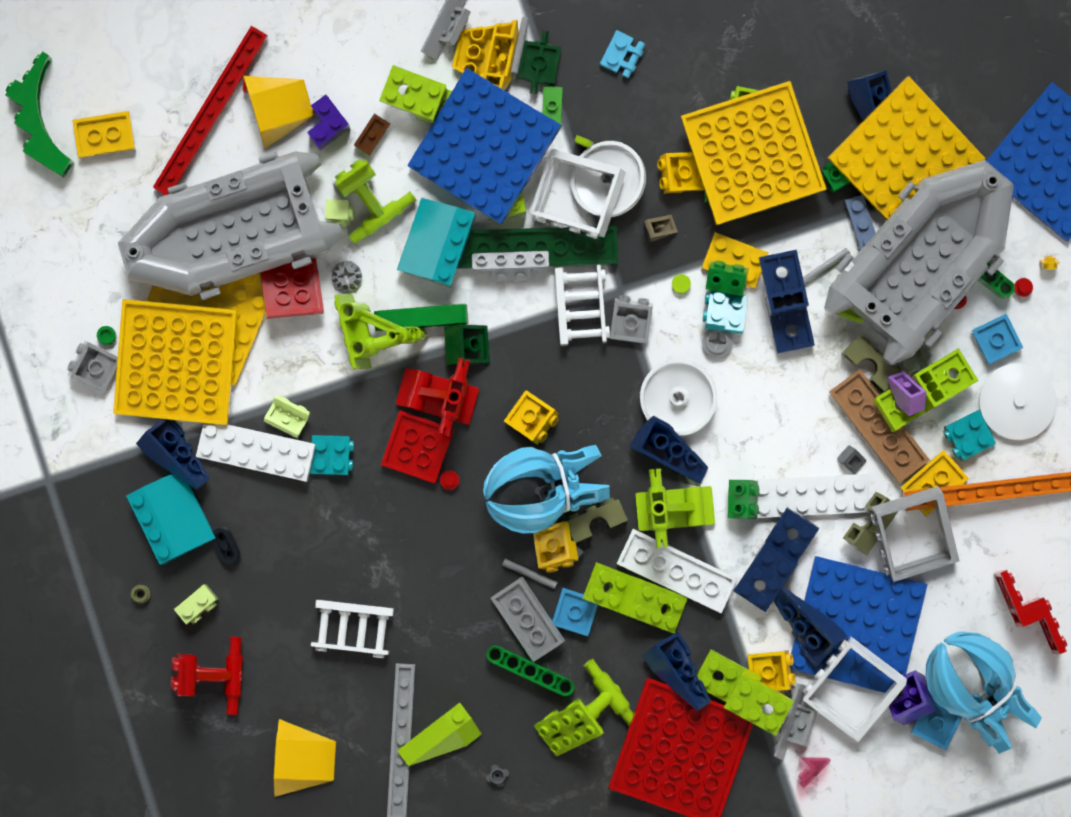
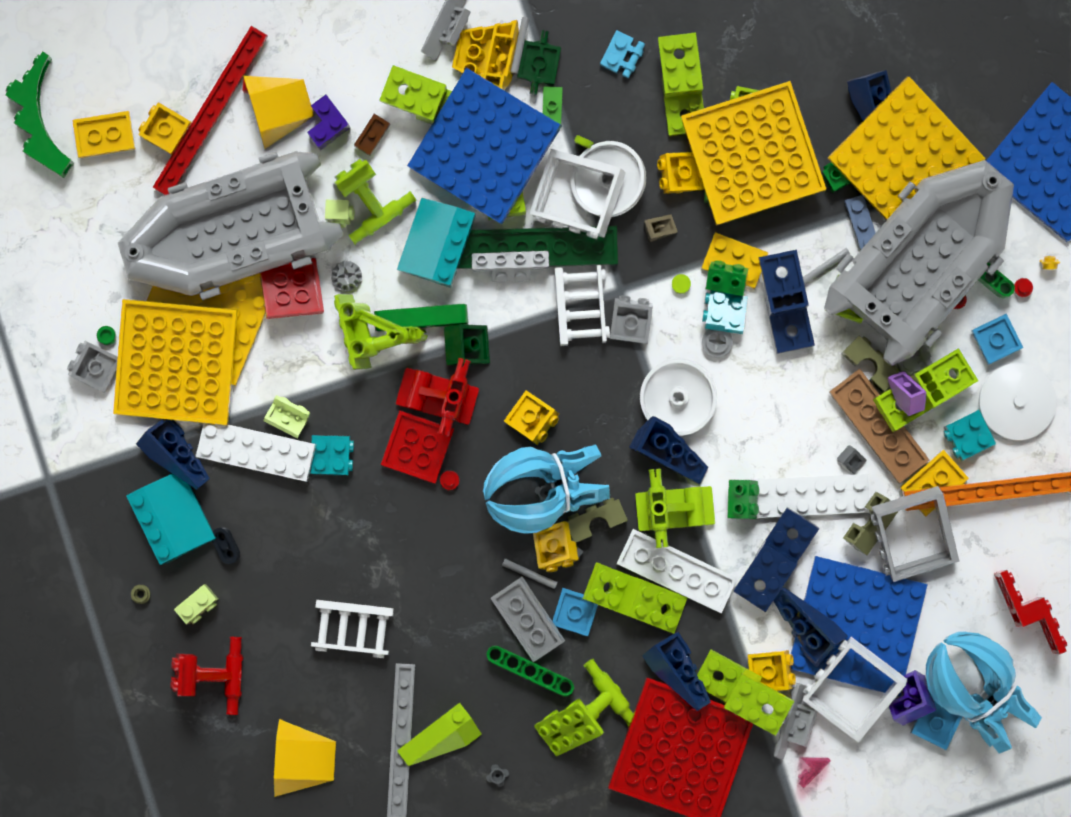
none -> yellow plate [138,102,191,155]
none -> lime bracket [658,32,704,136]

